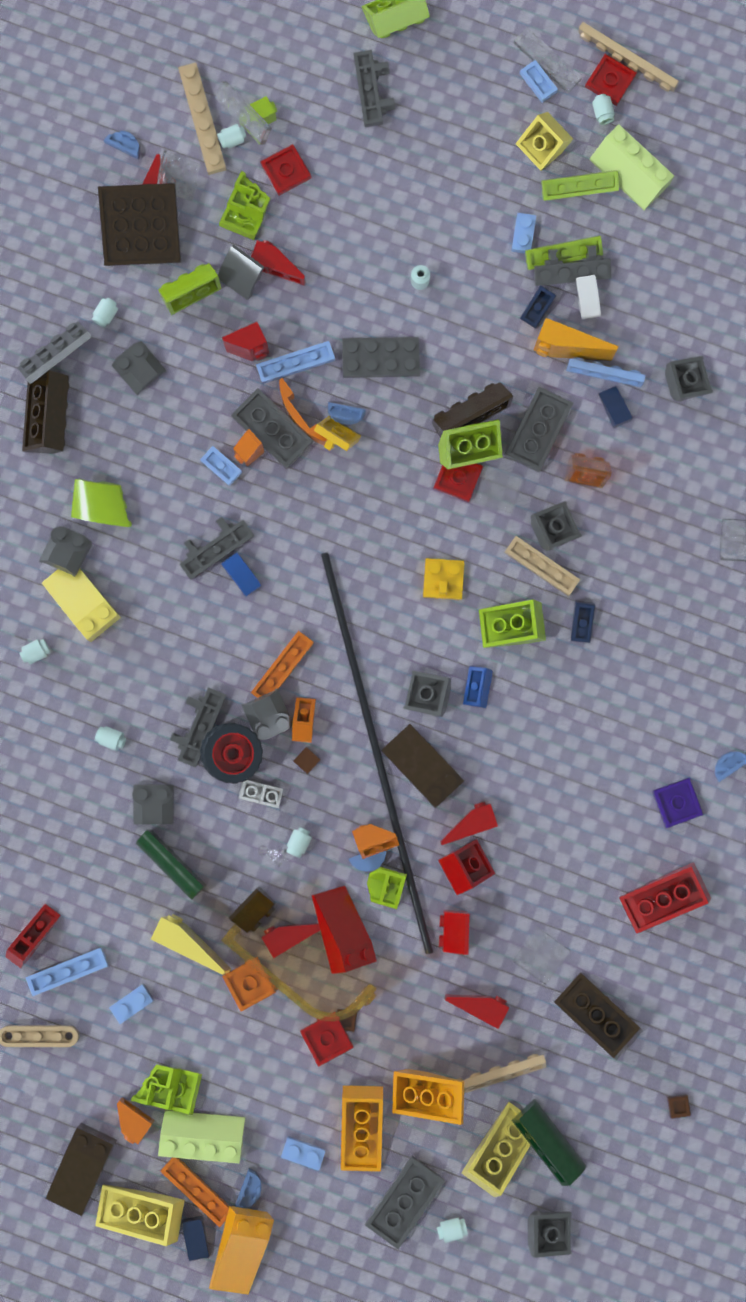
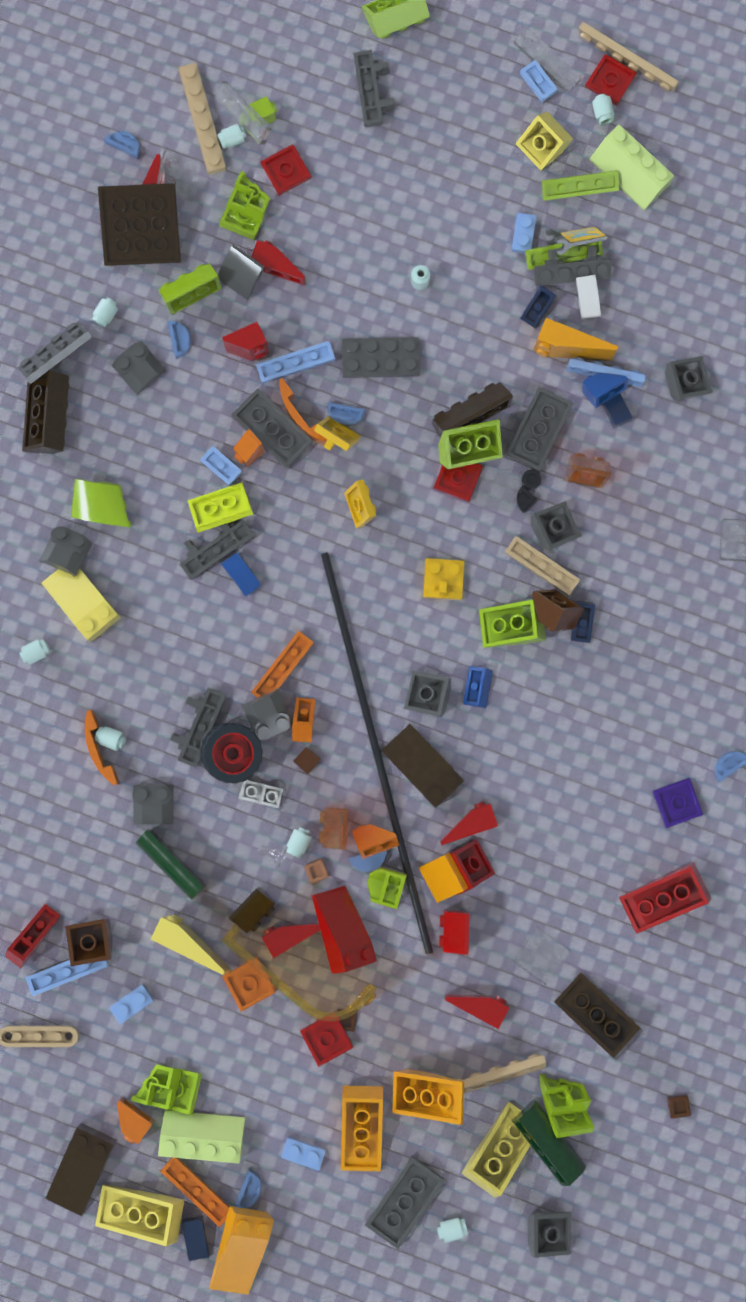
none -> reddish brown slope [65,919,112,966]
none -> orange slope [85,709,120,786]
none -> medium blue tile [167,321,191,359]
none -> neon yellow tile [187,482,253,533]
none -> nougat tile [304,858,330,884]
none -> clear orange slope [319,807,349,850]
none -> yellow hinge [344,479,376,529]
none -> light orange tile [419,853,468,903]
none -> black tile [517,485,536,513]
none -> black tile [521,470,541,490]
none -> reddish brown slope [532,589,584,632]
none -> lime slope [539,1074,595,1138]
none -> flag [546,226,608,255]
none -> blue slope [582,372,628,408]

